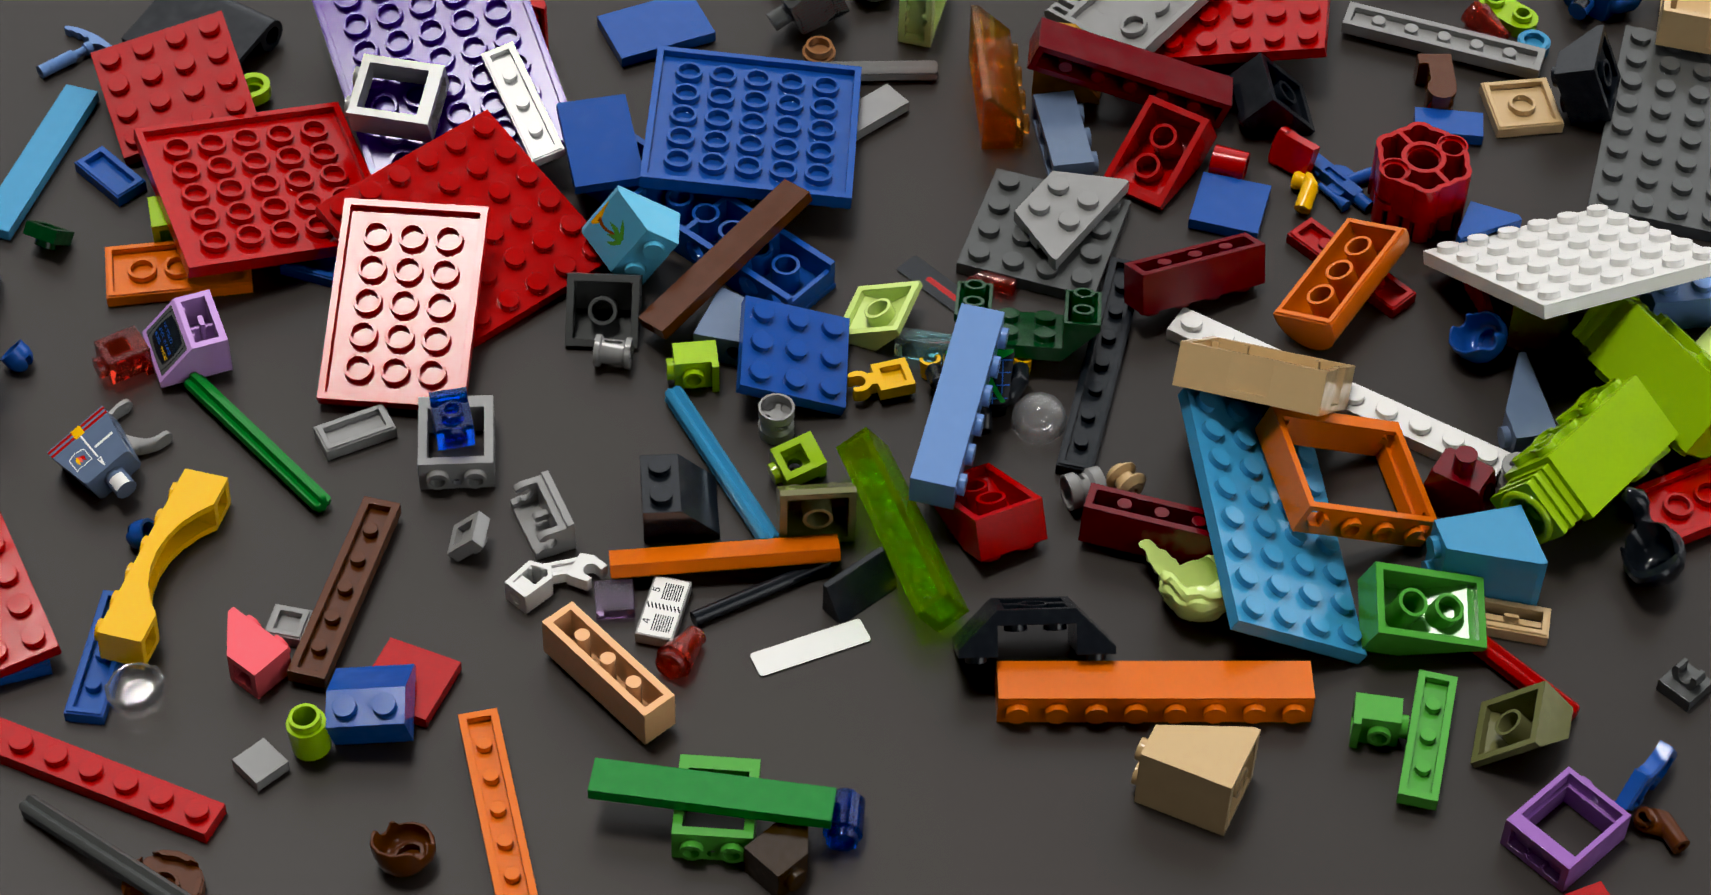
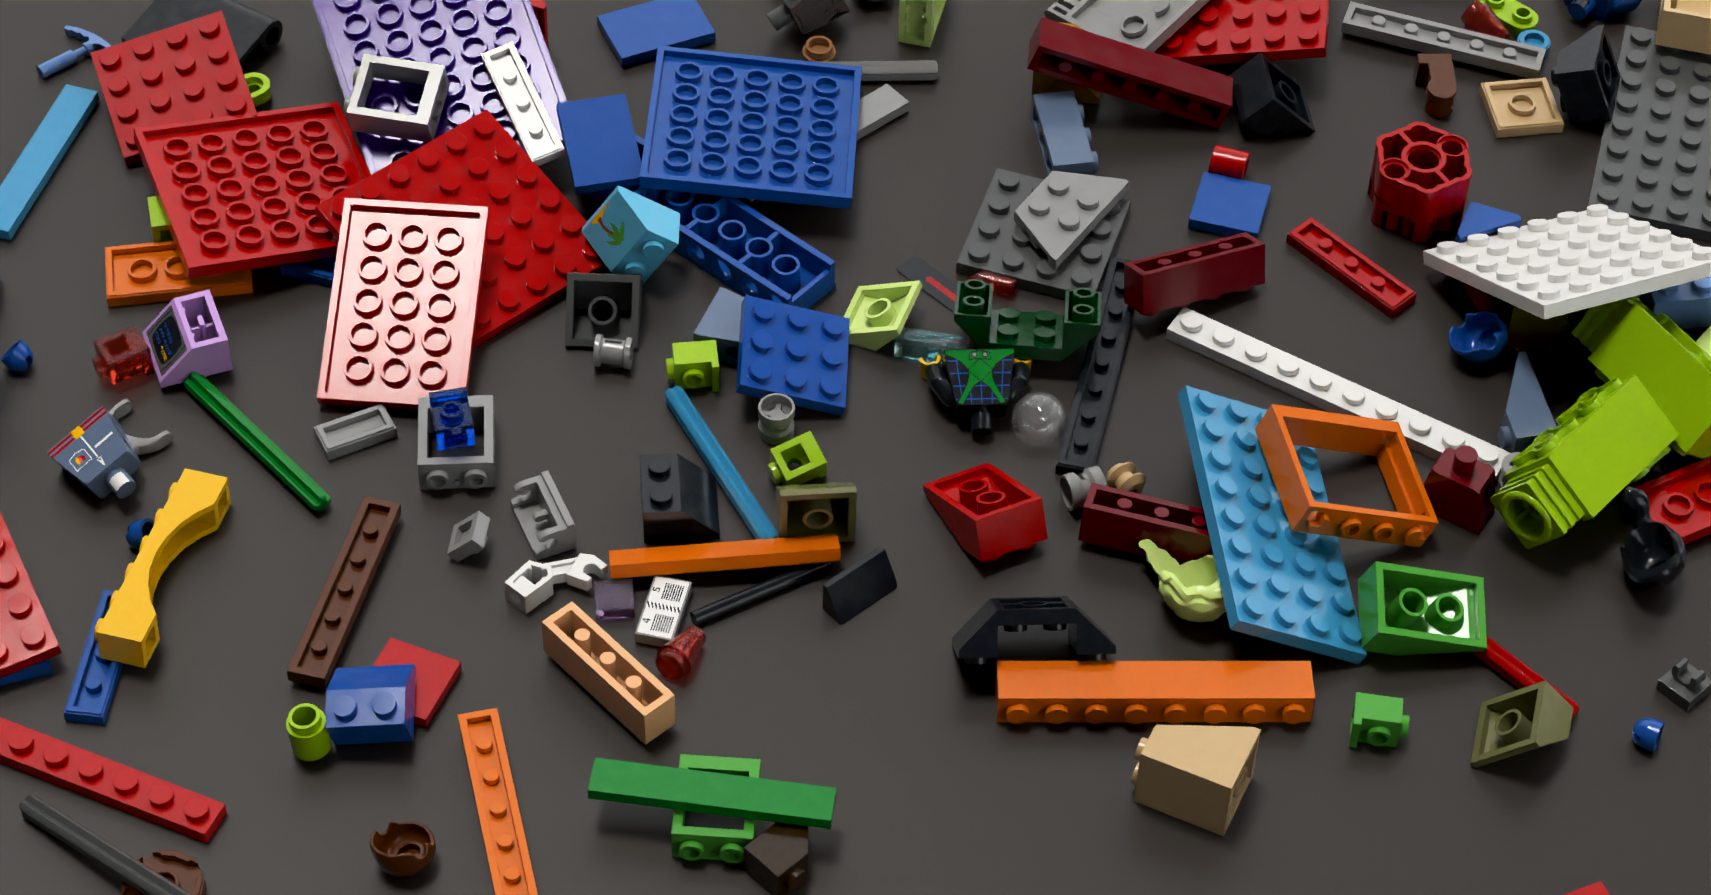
dark green plate [23,220,75,250] -> none
blue tile [74,146,147,207] -> none
clear hair [104,662,166,719] -> none
coral slope [227,607,291,700] -> none
light grey tile [232,738,290,792] -> none
light grey tile [265,604,313,648] -> none
reddish brown tile [638,179,813,340] -> none
white sticker [750,619,871,676] -> none
clear blue brick [823,788,866,851] -> none
clear neon green brick [836,427,969,633] -> none
yellow plate [847,357,916,401] -> none
medium blue brick [909,303,1009,510] -> none
clear orange slope [968,5,1030,149] -> none
red slope [1103,95,1217,210] -> none
tan tile [1172,336,1355,416] -> none
red tile [1268,126,1320,174] -> none
orange brick [1273,218,1410,350] -> none
yellow arm [1290,171,1318,214] -> none
blue piece [1311,153,1373,213] -> none
bright green plate [1396,669,1458,811] -> none
blue tile [1413,107,1483,145] -> none
dark azure slope [1421,505,1548,606] -> none
tan tile [1485,597,1551,646] -> none
medium lavender window [1500,766,1632,893] -> none
blue tile [1615,740,1678,811] -> none
reddish brown arm [1633,806,1690,854] -> none
none -> blue hinge [1632,718,1664,752]

